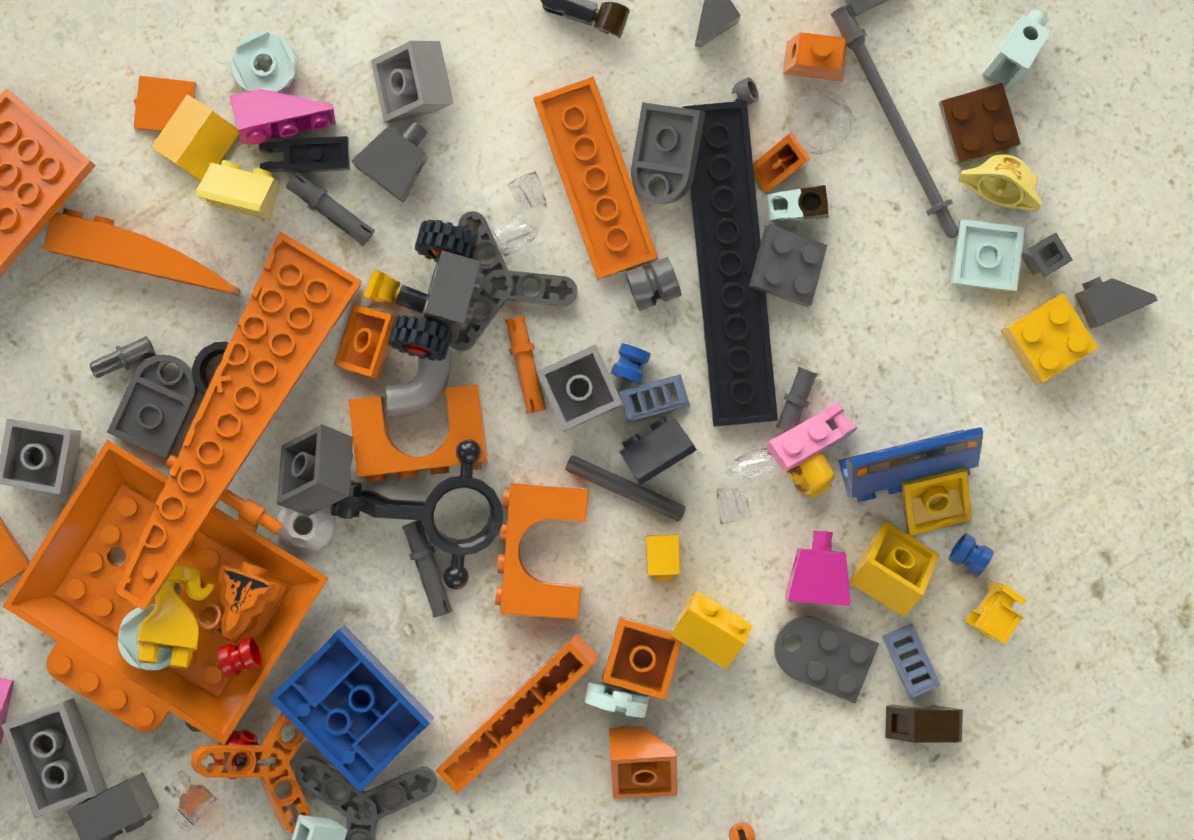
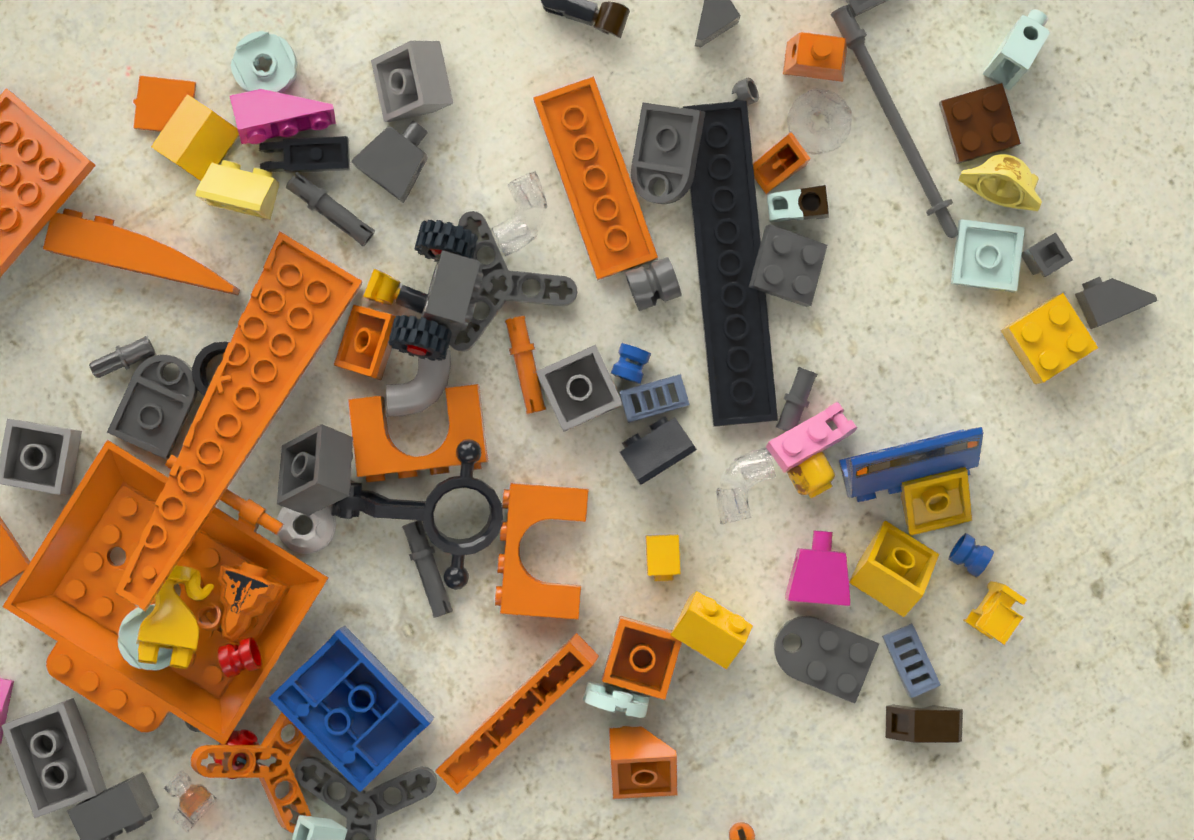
dark grey axle [565,455,686,521] -> none

